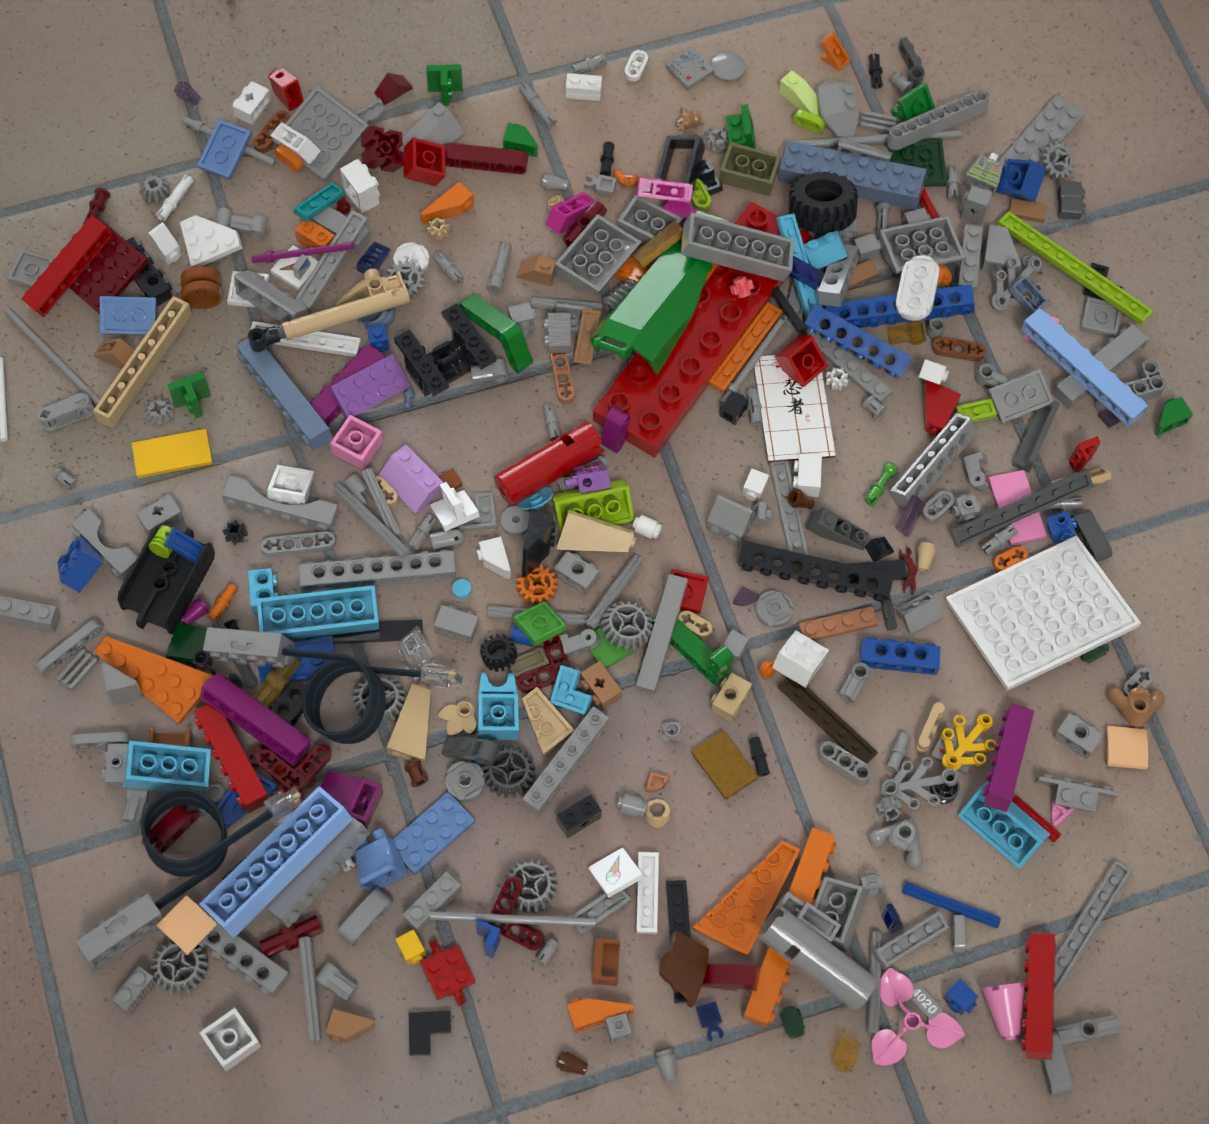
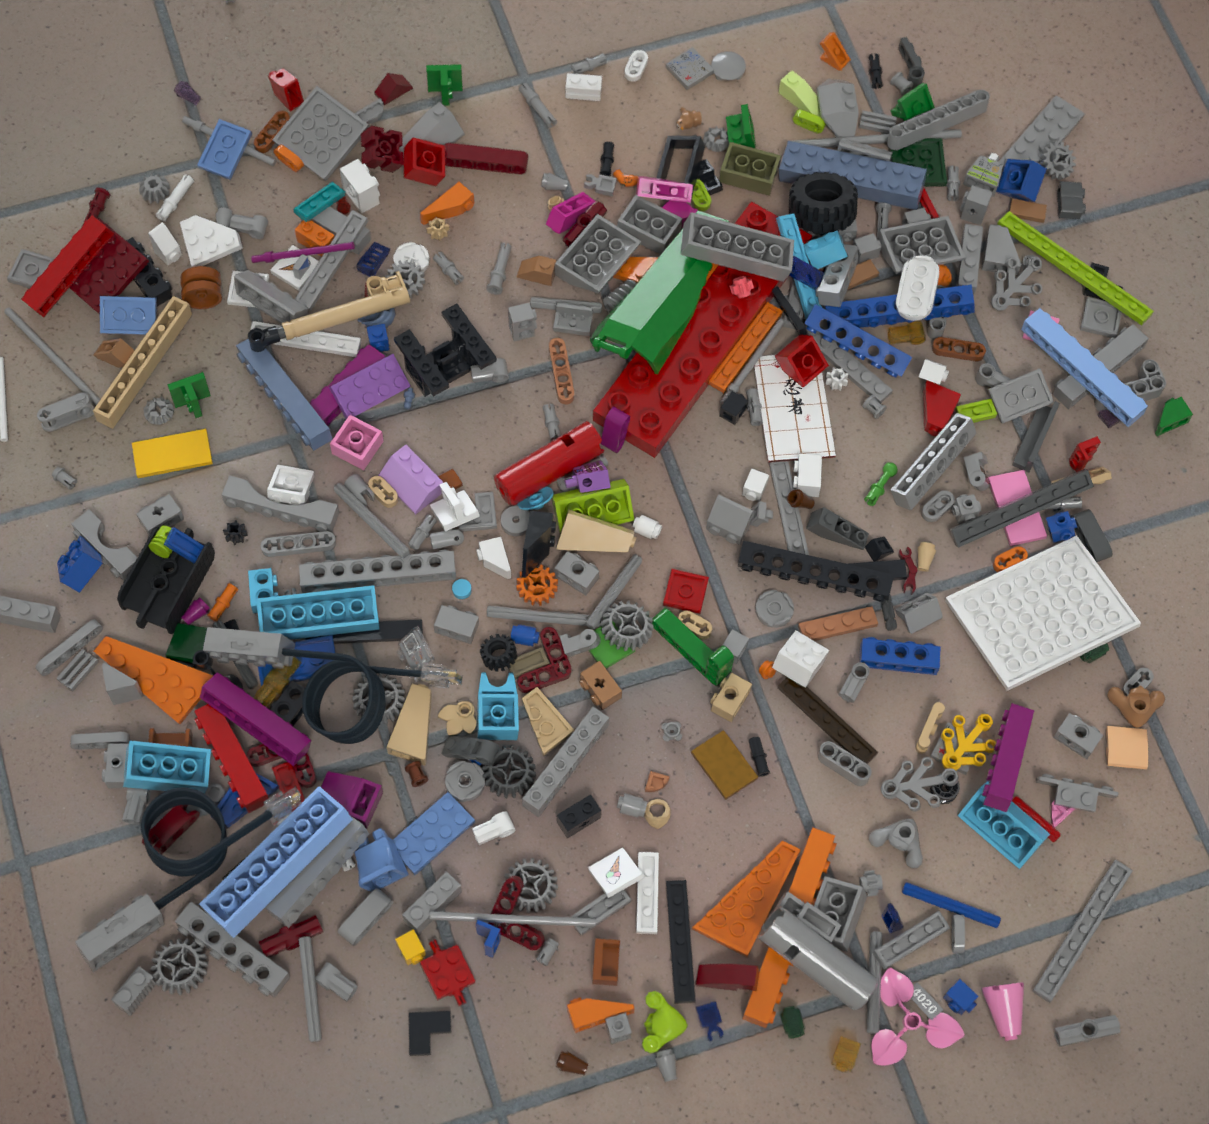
light nougat slope [156,895,217,955] -> none
white brick [200,1008,261,1072] -> none
white brick [232,81,271,125] -> none
dark red beam [256,744,332,794] -> none
white slope [270,122,321,164] -> none
medium nougat slope [325,1009,375,1044] -> none
tan piece [336,269,381,306] -> none
light grey axle [361,468,401,537] -> none
green beam [459,294,533,373] -> none
green slope [503,123,538,157] -> none
bright green tile [513,601,567,646] -> none
light grey brick [544,313,571,353] -> none
medium azure plate [550,665,593,715] -> none
medium nougat tile [573,308,601,366] -> none
pearl gold tile [632,221,683,267] -> none
light grey tile [636,574,689,692] -> none
reddish brown slope [659,930,709,1008] -> none
clear purple tile [732,586,759,606] -> none
light grey gear [876,796,902,822] -> none
light grey pin [886,733,911,773] -> none
clear purple tile [895,495,926,537] -> none
light grey pin [980,524,1018,556] -> none
sand blue piece [1008,275,1049,316] -> none
red brick [1022,933,1056,1060] -> none
light grey beam [1039,1031,1072,1095] -> none
none -> white piece [472,811,516,845]
none -> lime head [642,991,688,1053]

